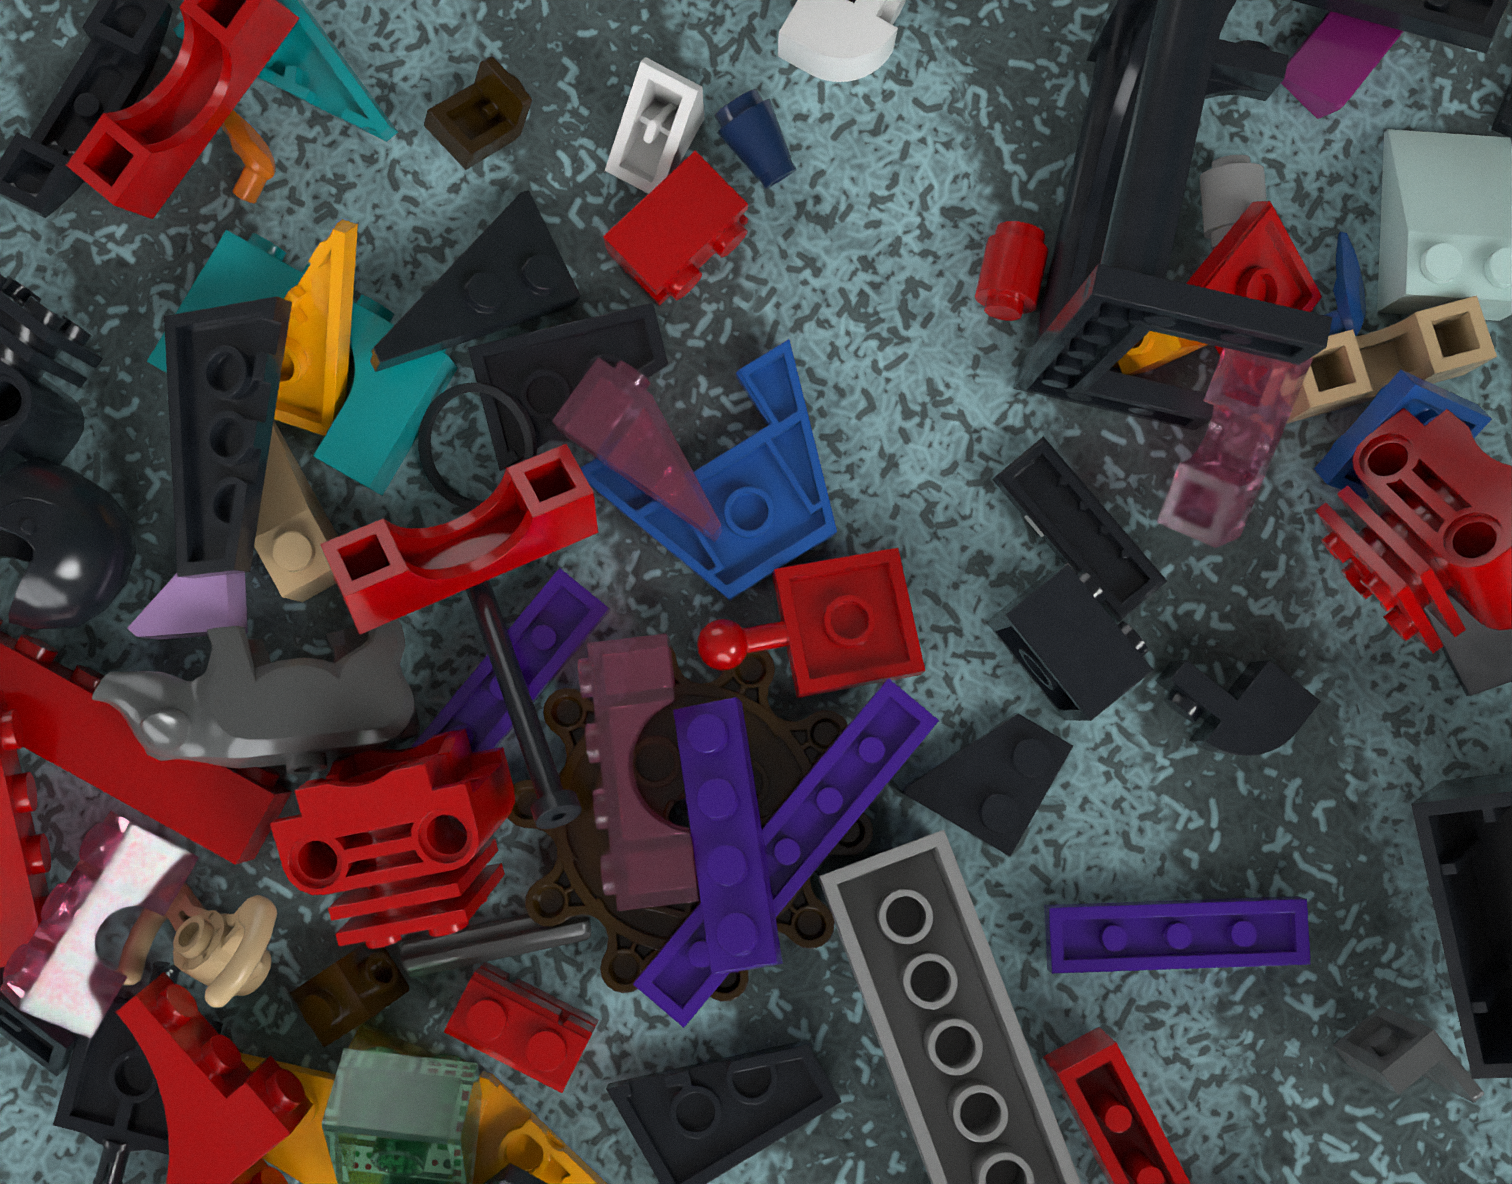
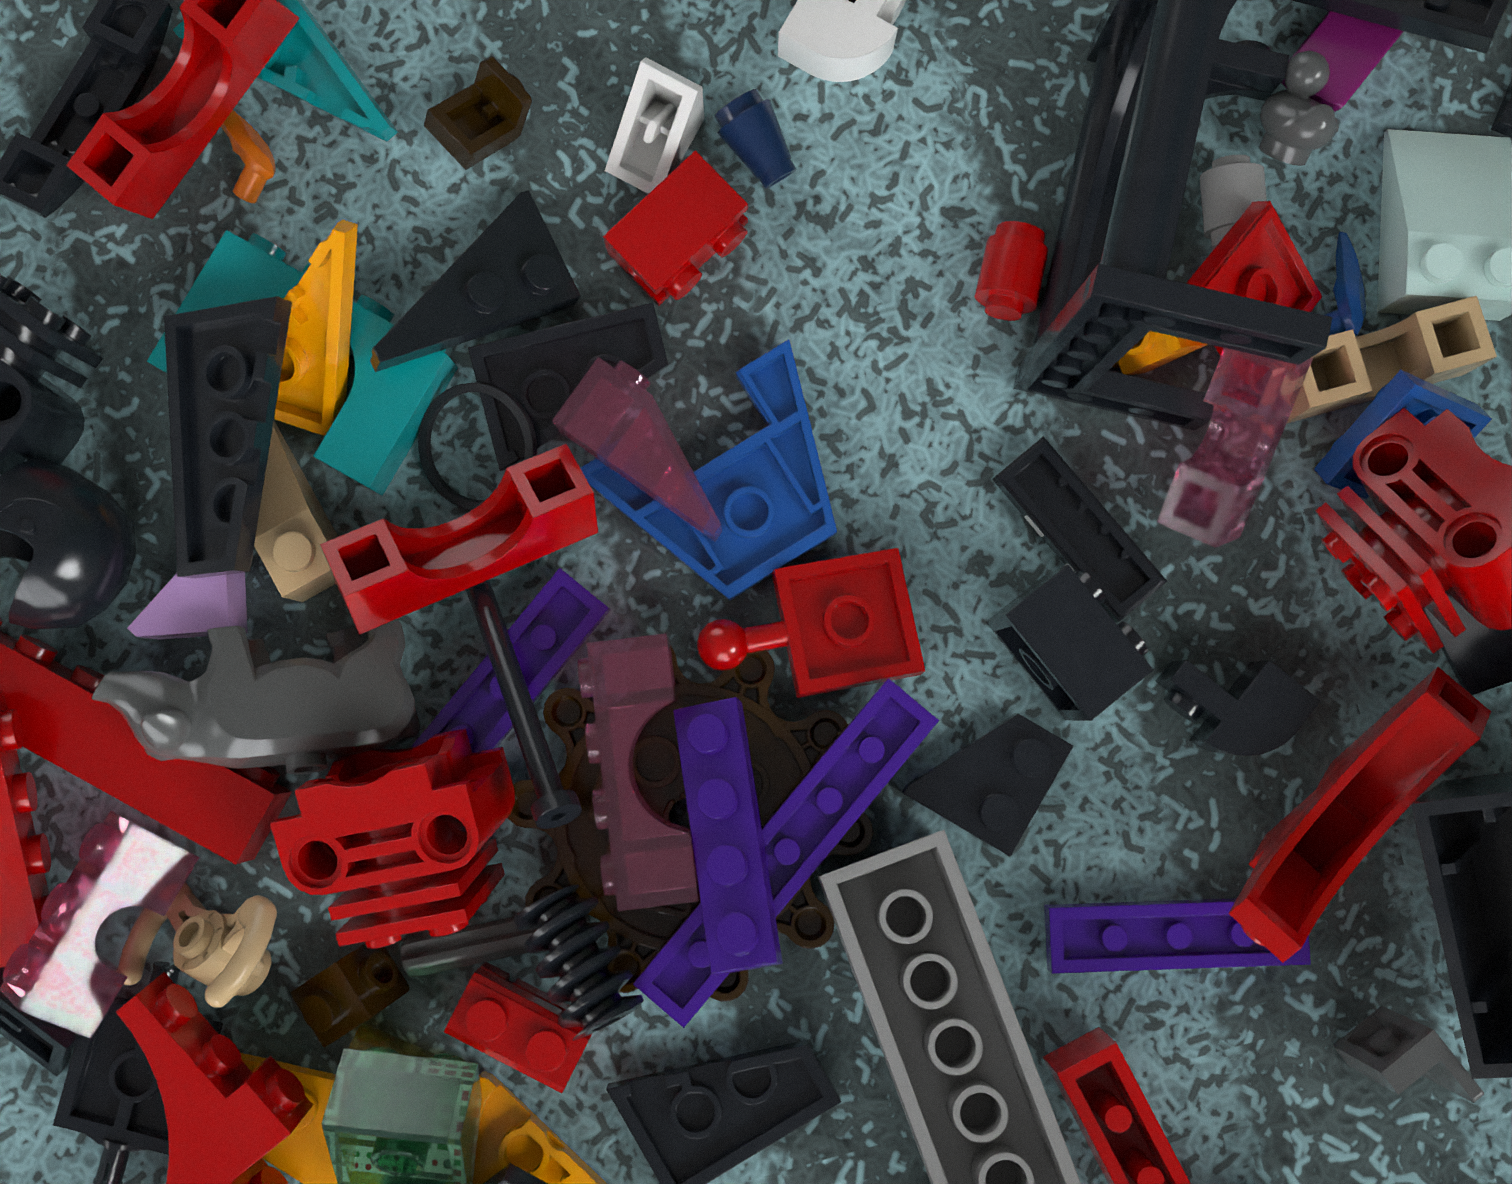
none -> black piece [514,884,644,1041]
none -> red arch [1228,667,1491,963]
none -> dark grey animal [1259,51,1339,166]

